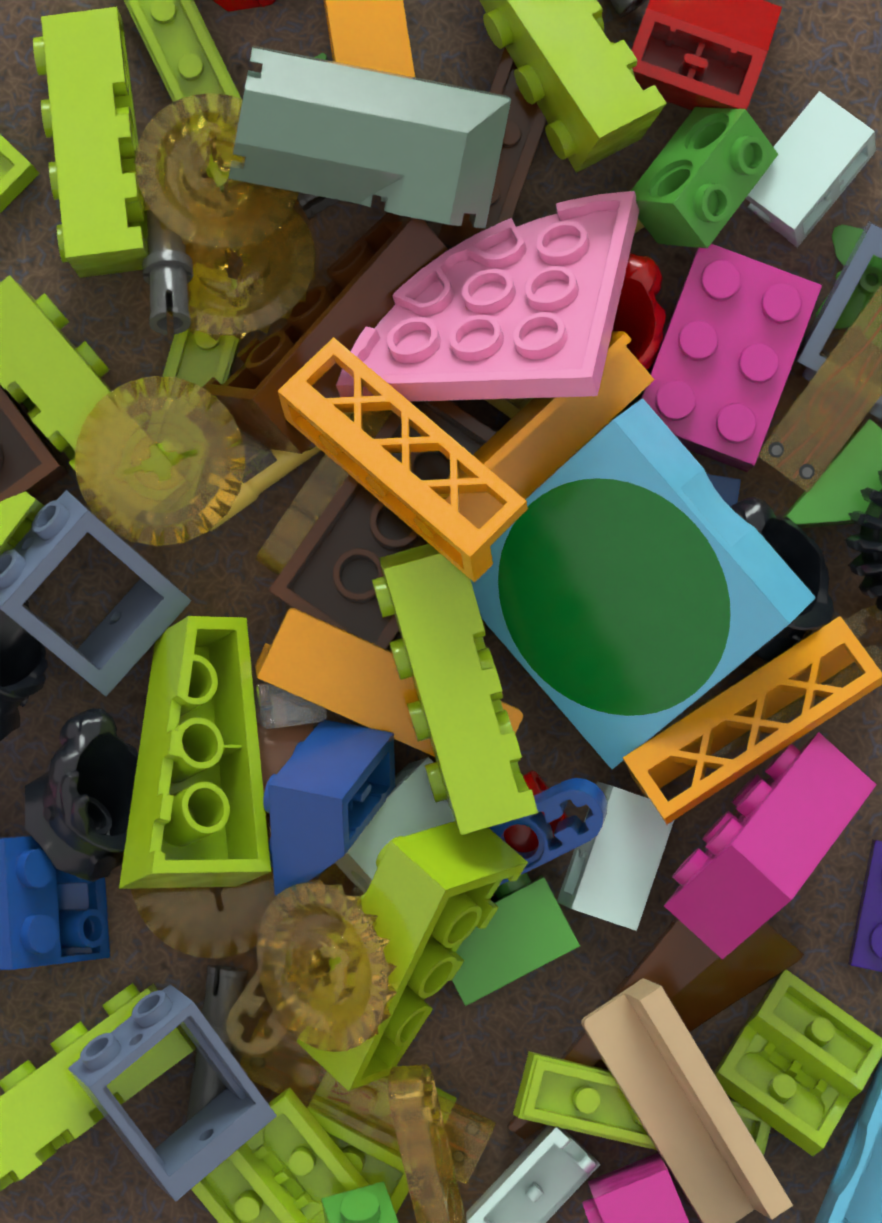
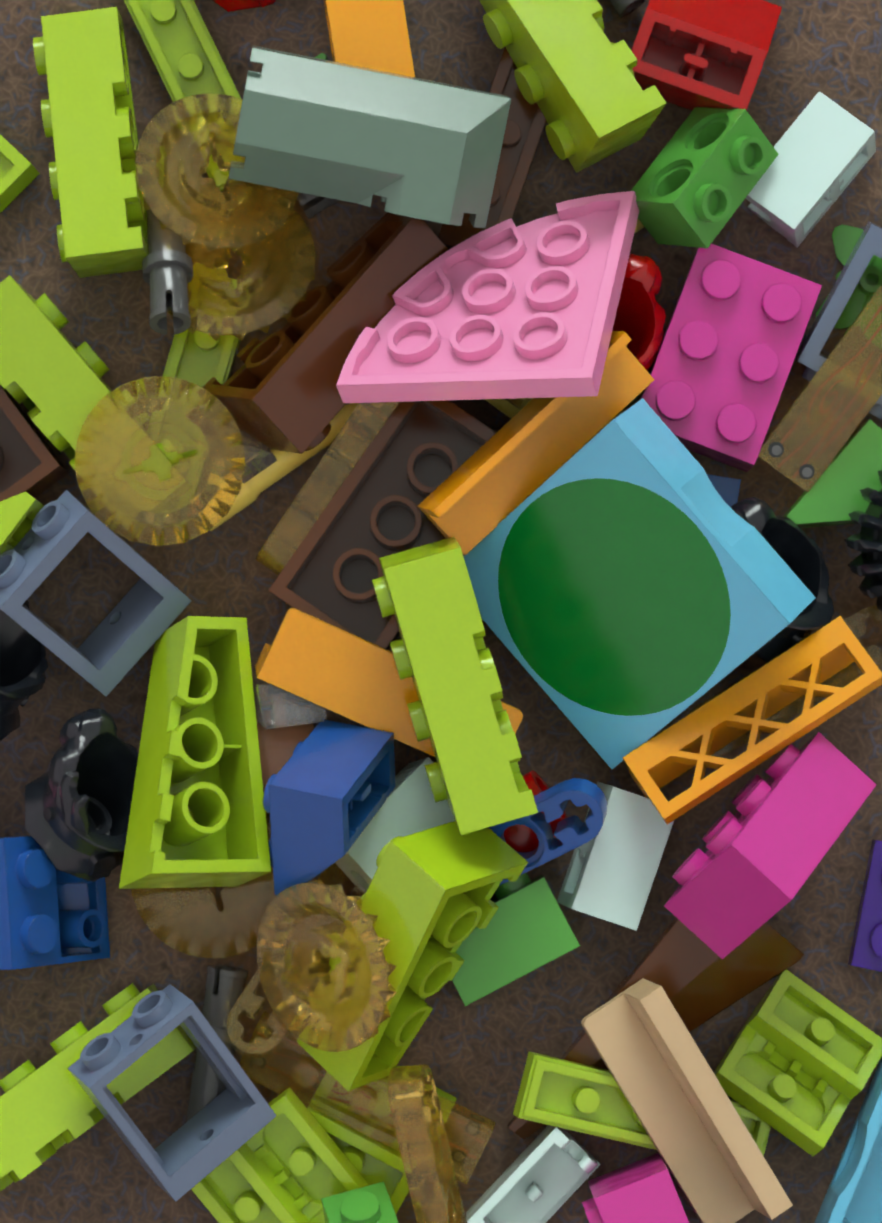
light orange fence [277,337,528,583] -> none

